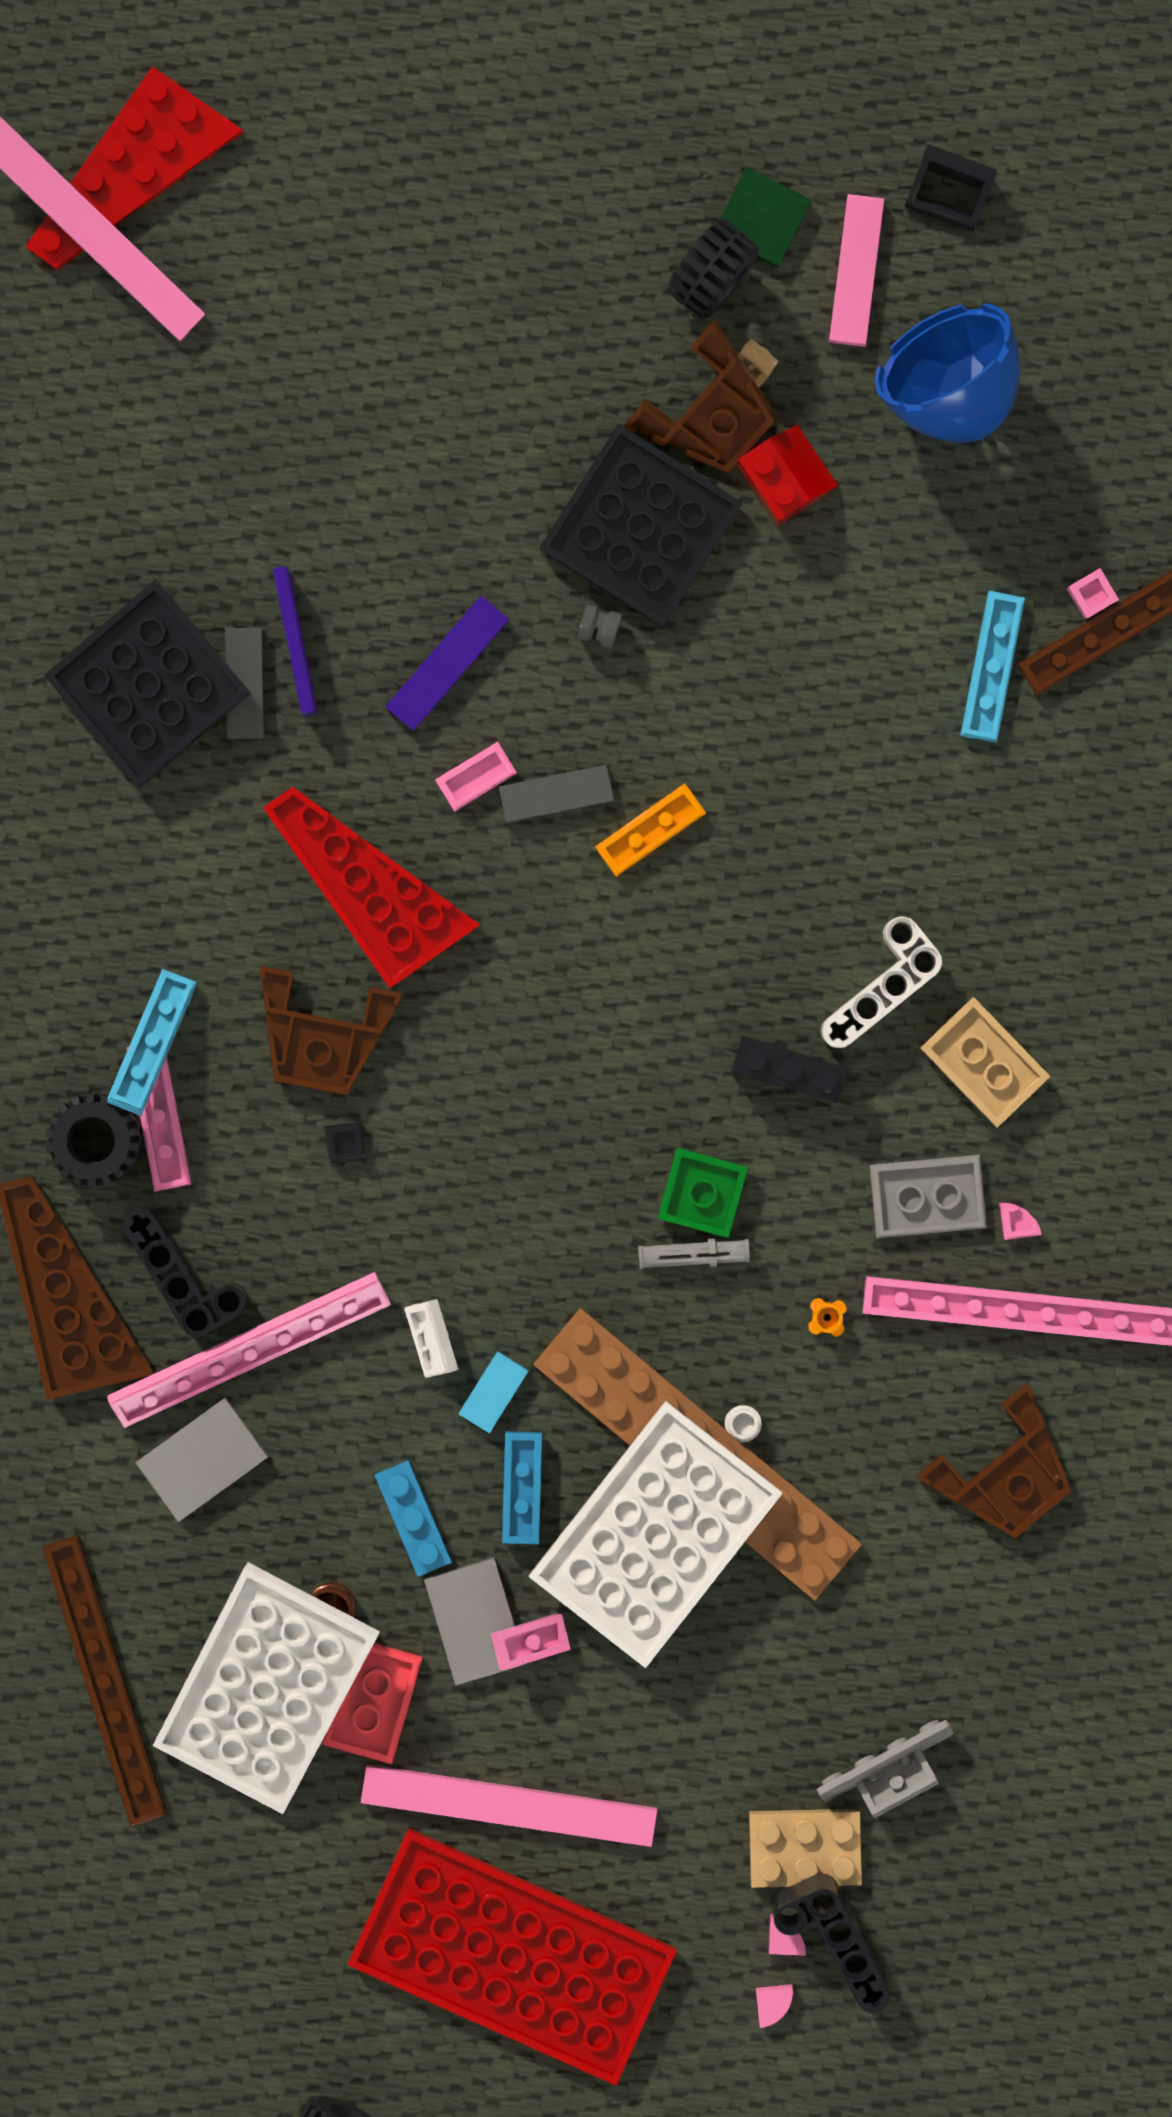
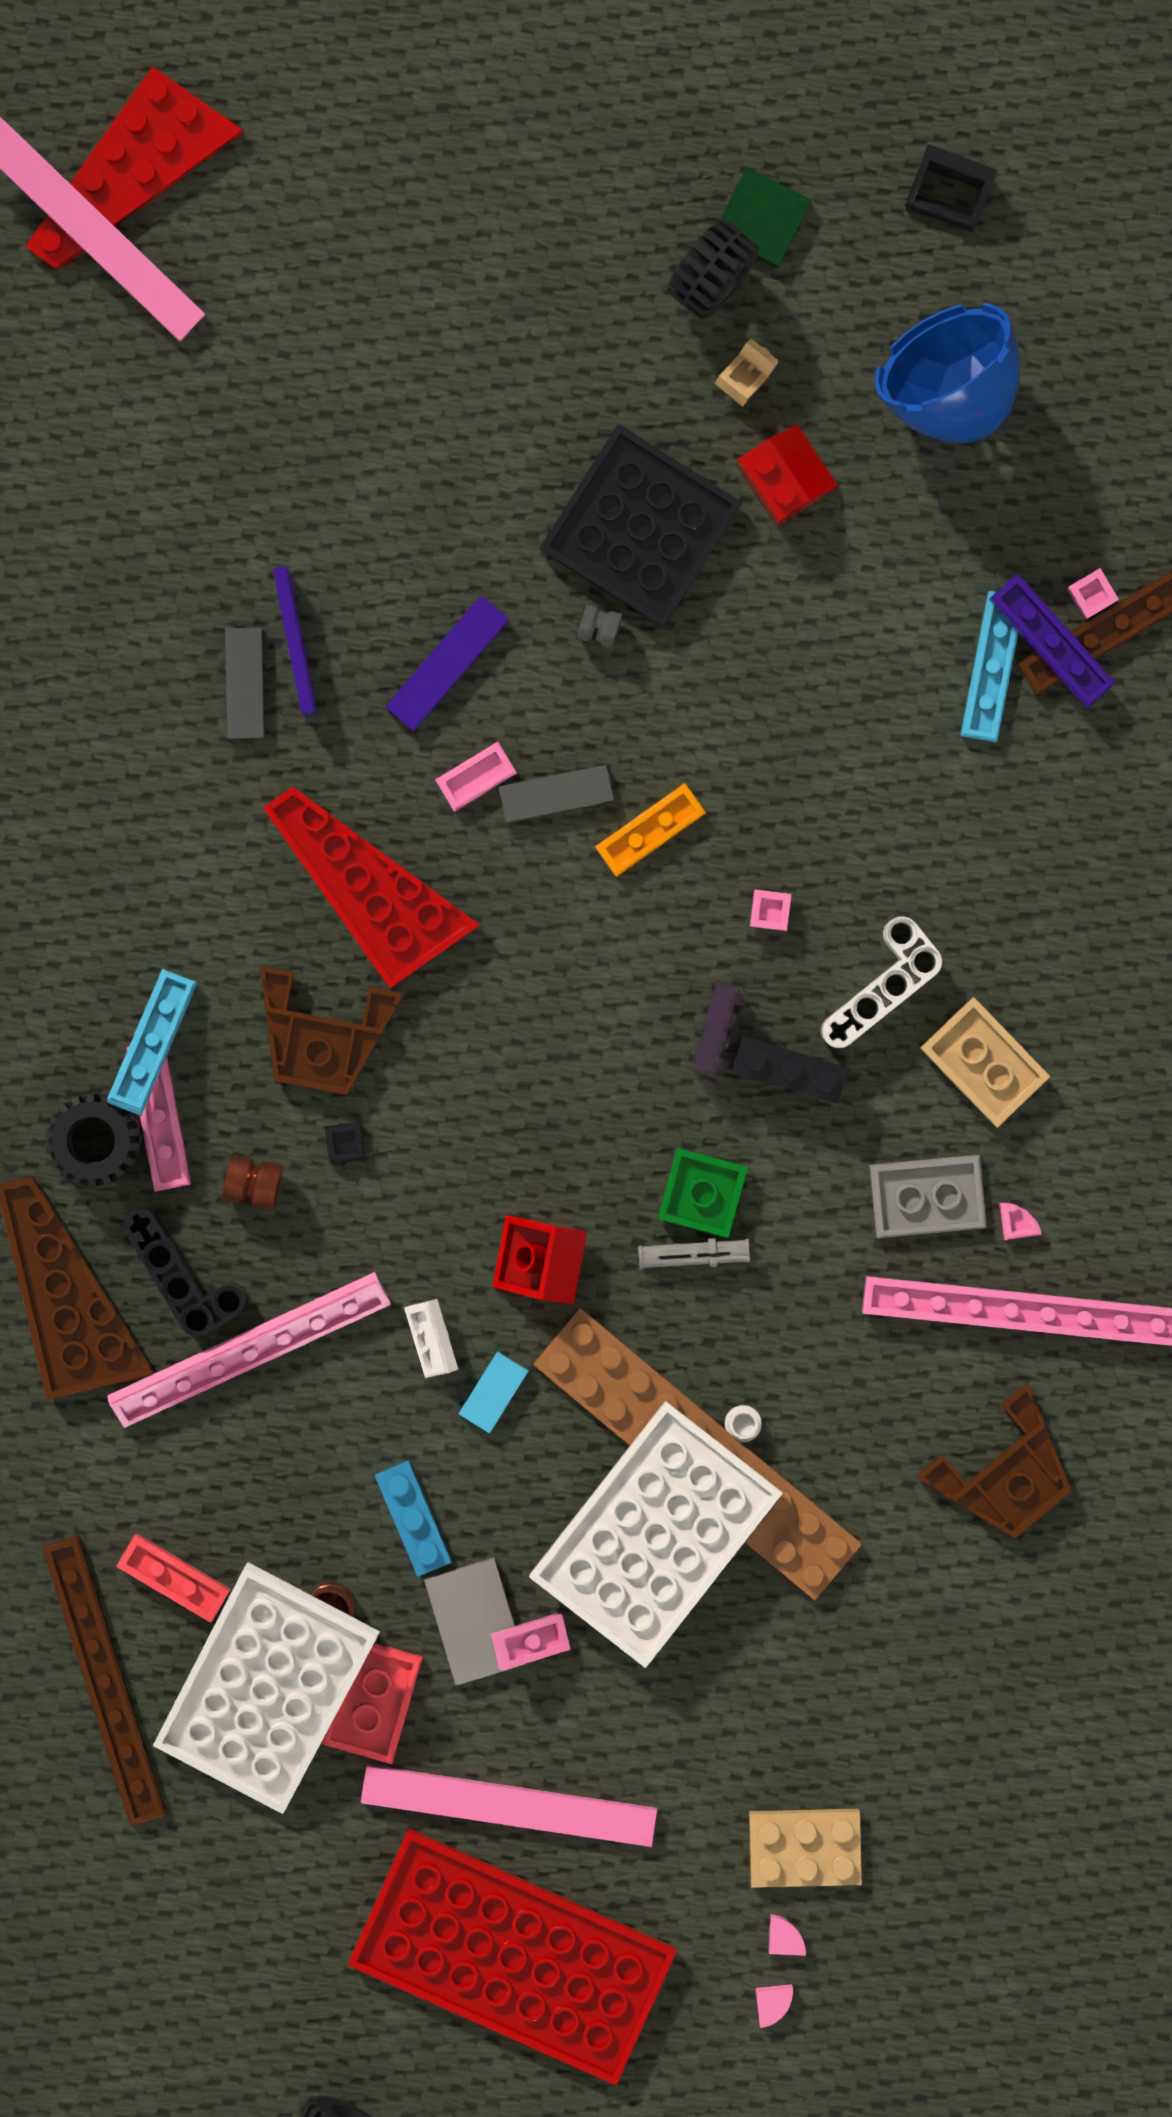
black plate [44,579,251,788] -> none
light grey tile [136,1397,269,1522] -> none
dark azure plate [502,1431,542,1544] -> none
reddish brown wing [623,319,777,473] -> none
black beam [773,1873,890,2013] -> none
light orange plate [808,1298,847,1337] -> none
light grey bracket [817,1720,954,1818] -> none
bright pink tile [829,194,884,347] -> none
none -> coral plate [116,1533,231,1623]
none -> copper wheel [222,1154,284,1211]
none -> red slope [492,1215,587,1304]
none -> clear purple piece [692,980,742,1076]
none -> bright pink plate [750,890,791,931]
none -> dark purple tile [989,573,1116,709]

